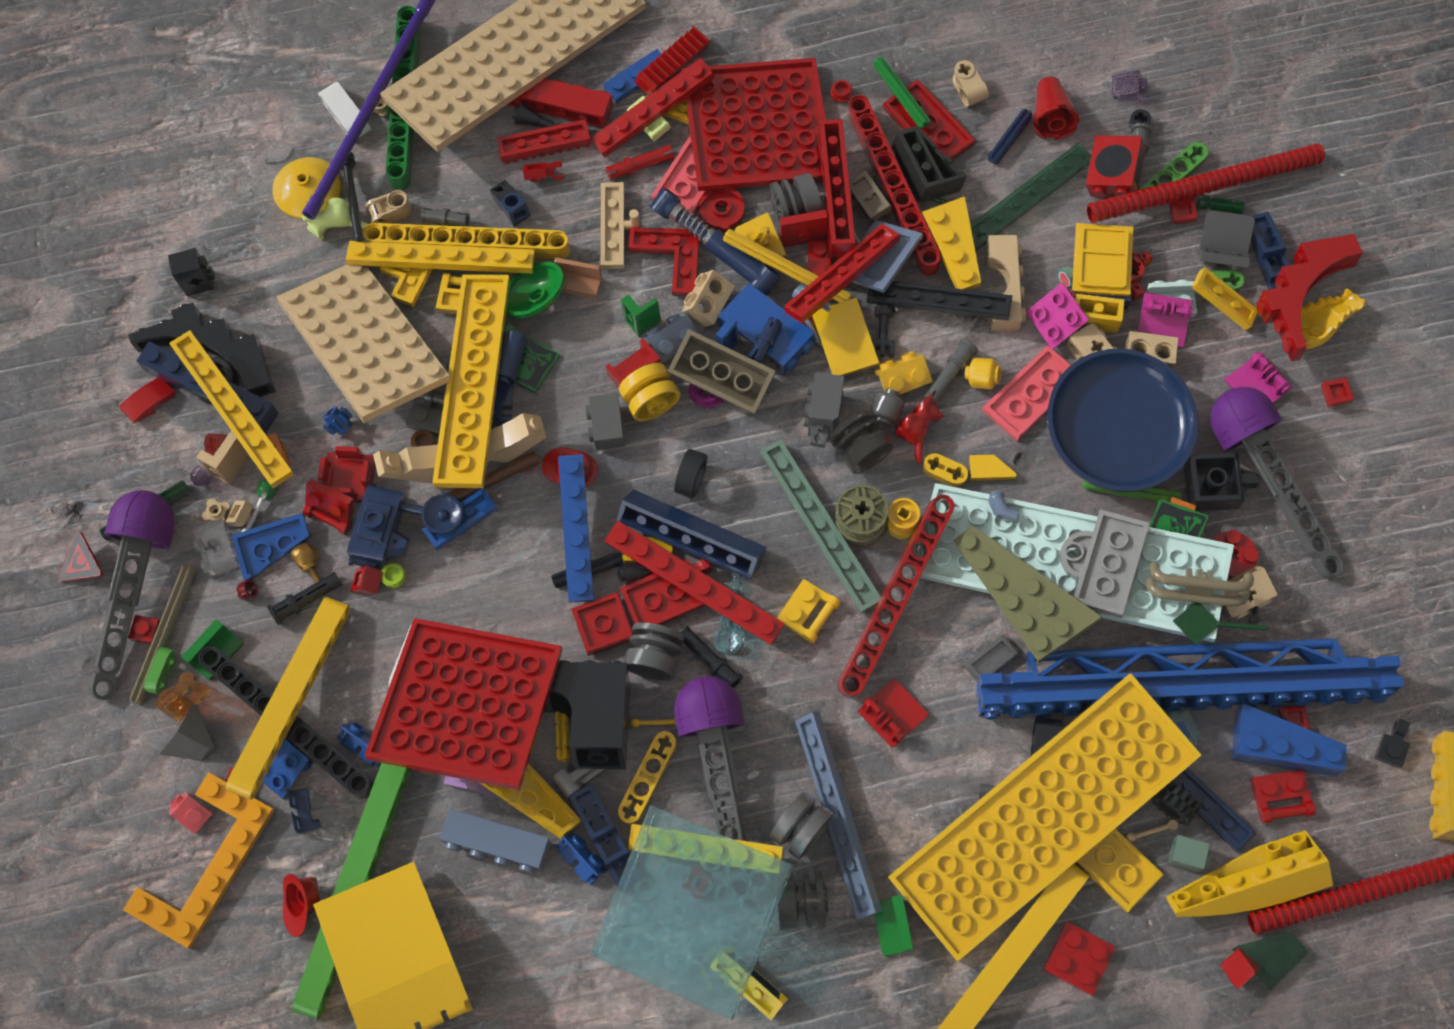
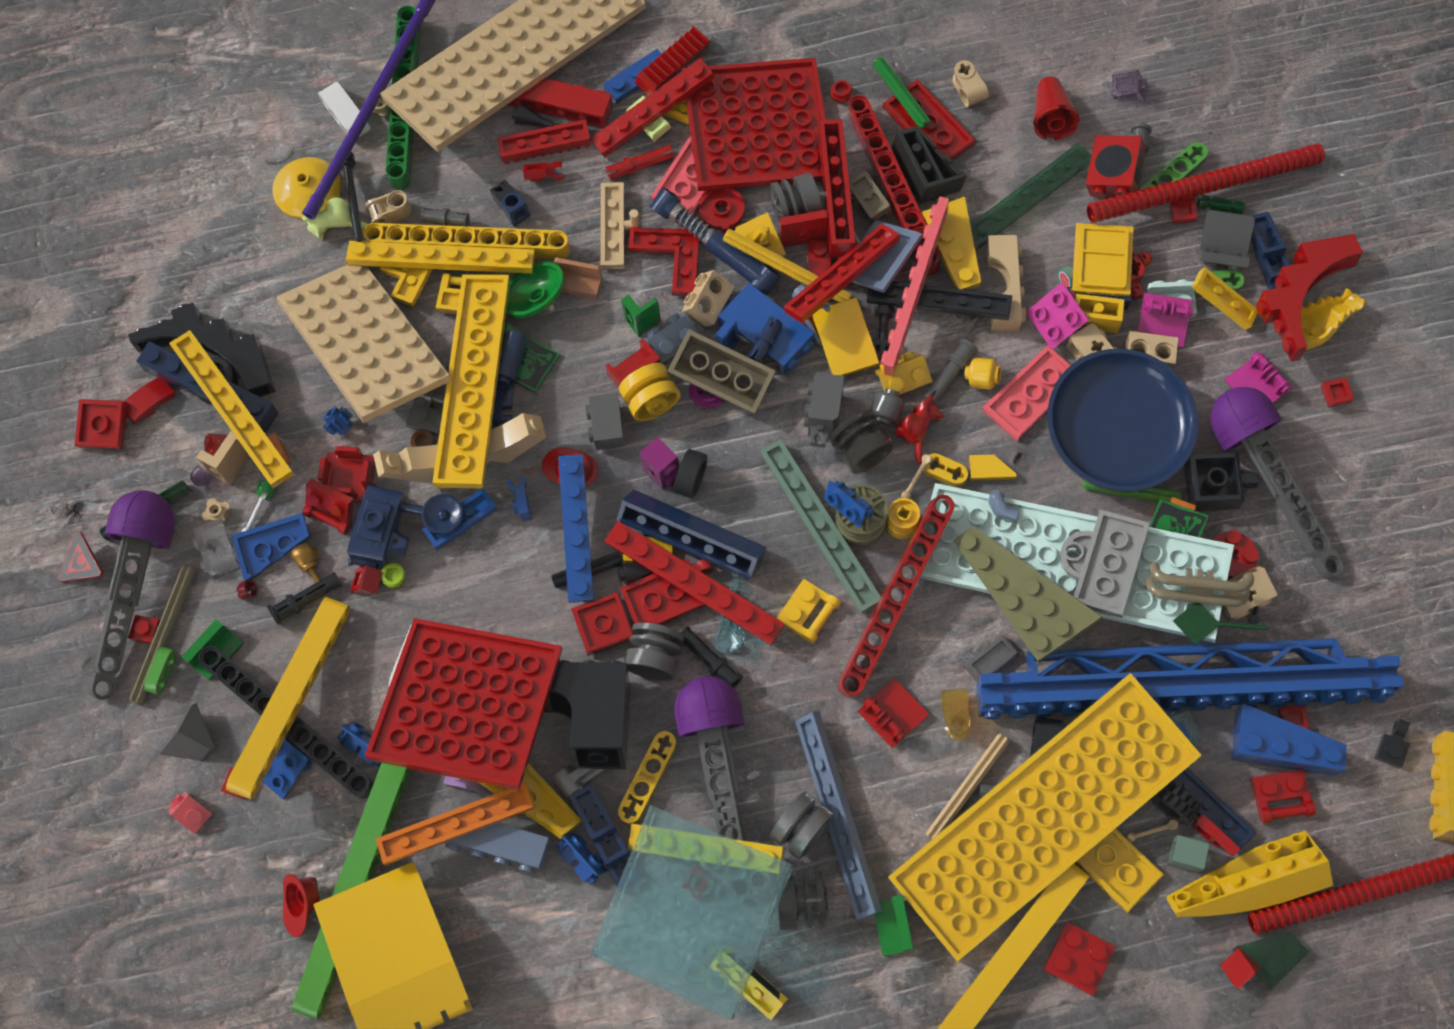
light orange plate [123,772,275,949] -> none
clear orange plate [154,672,210,722] -> none
black brick [168,248,215,297] -> none
tan plate [225,501,254,527] -> none
dark blue piece [286,787,321,834] -> none
reddish brown piece [446,451,540,502] -> none
yellow axle [555,712,571,761] -> none
yellow hinge [630,718,677,728] -> none
dark blue axle [988,109,1033,165] -> none
black bush [1129,109,1152,128] -> none
none -> red plate [74,399,128,449]
none -> orange plate [375,782,535,865]
none -> blue plate [507,476,532,522]
none -> magenta brick [639,437,679,490]
none -> blue hinge [824,480,874,529]
none -> coral plate [881,197,949,377]
none -> tan hinge [901,454,932,499]
none -> tan axle [926,734,1009,840]
none -> clear yellow piece [941,688,970,740]
none -> red tile [1192,814,1240,856]

